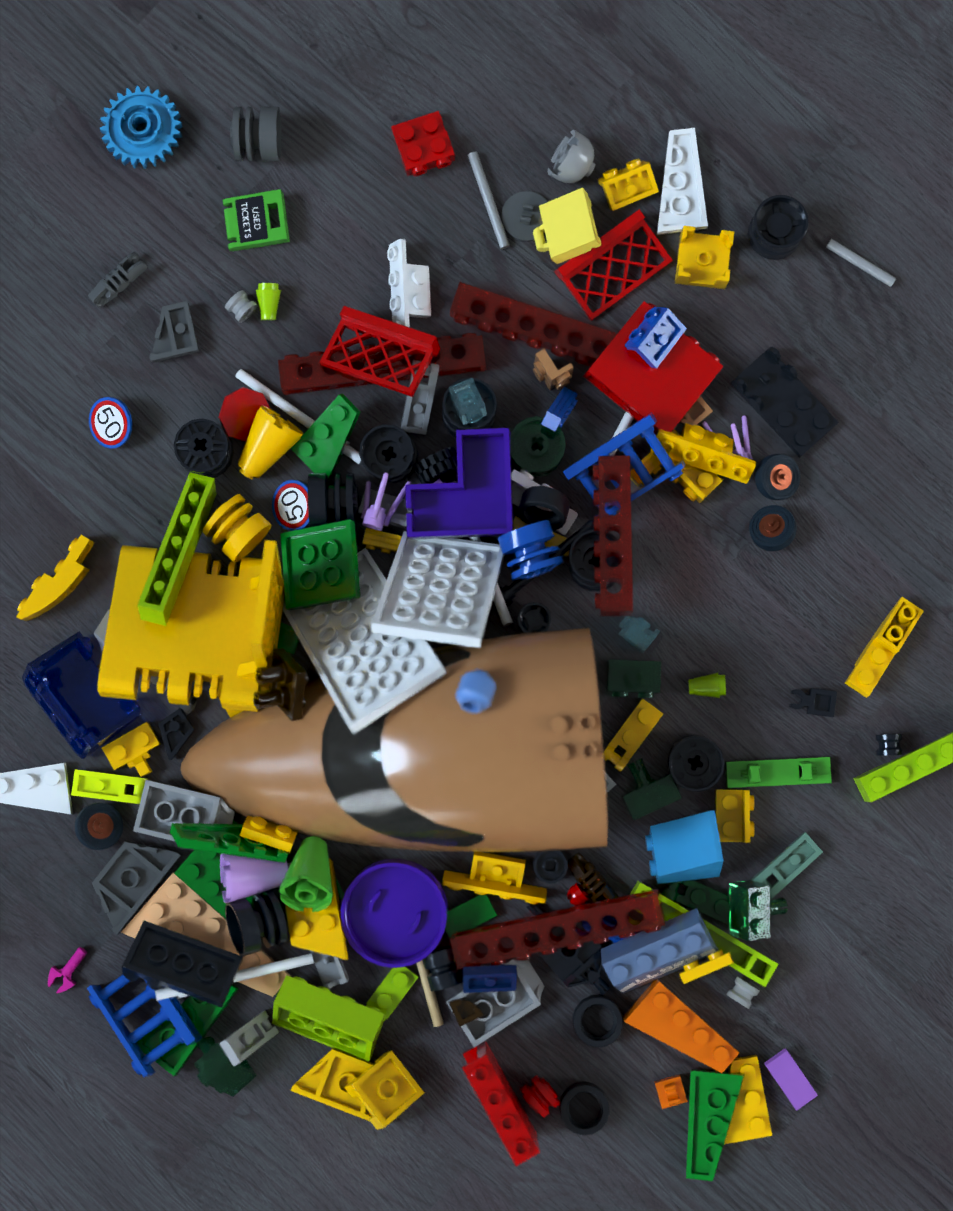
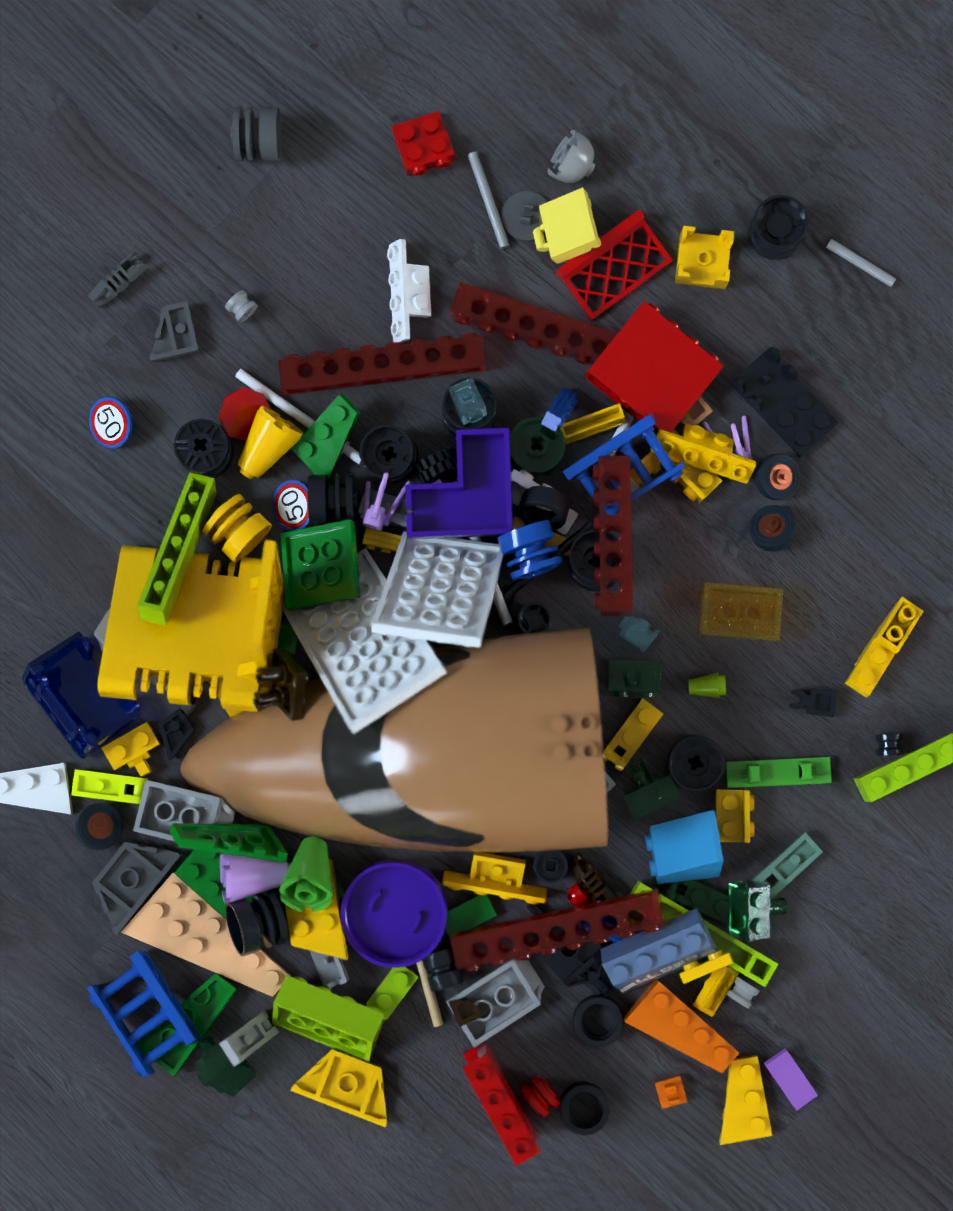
yellow slope [16,534,95,621] -> none
dark pink bar [48,947,87,993] -> none
dark azure gear [100,86,183,169] -> none
black hinge [122,920,243,1008] -> none
white bar [155,953,314,1001] -> none
container [223,189,290,251] -> none
yellow plate [240,815,298,853] -> none
lime cone [256,283,281,320] -> none
red fence [320,306,440,397] -> none
yellow panel [344,1050,424,1130] -> none
light grey plate [401,360,439,435] -> none
medium blue head [456,670,496,713] -> none
dark blue plate [463,965,517,993] -> none
medium nougat bracket [533,348,574,390] -> none
yellow bracket [597,159,659,211] -> none
blue bracket [625,307,687,368] -> none
white wing [657,128,708,235] -> none
green wing [686,1069,745,1181] -> none
none -> yellow piece [560,403,627,445]
none -> yellow plate [693,965,739,1017]
none -> clear yellow brick [697,582,783,643]

